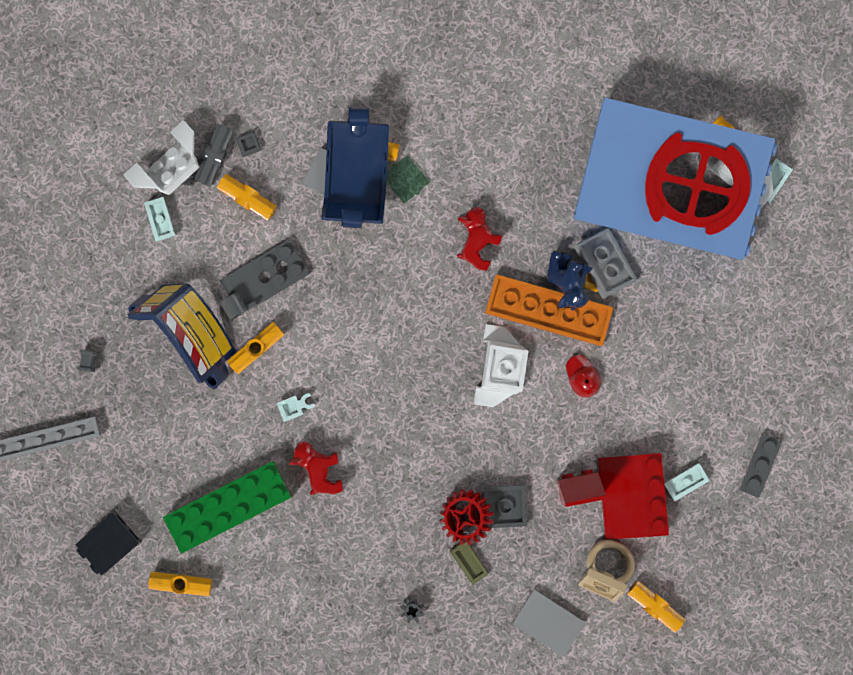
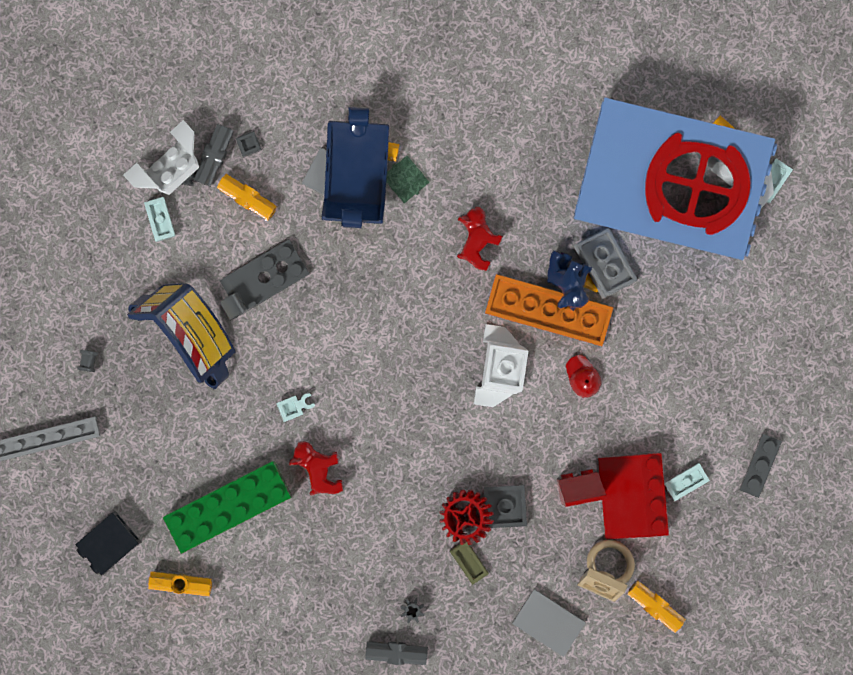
light orange piece [227,322,285,375] -> none
none -> dark grey piece [365,641,428,665]

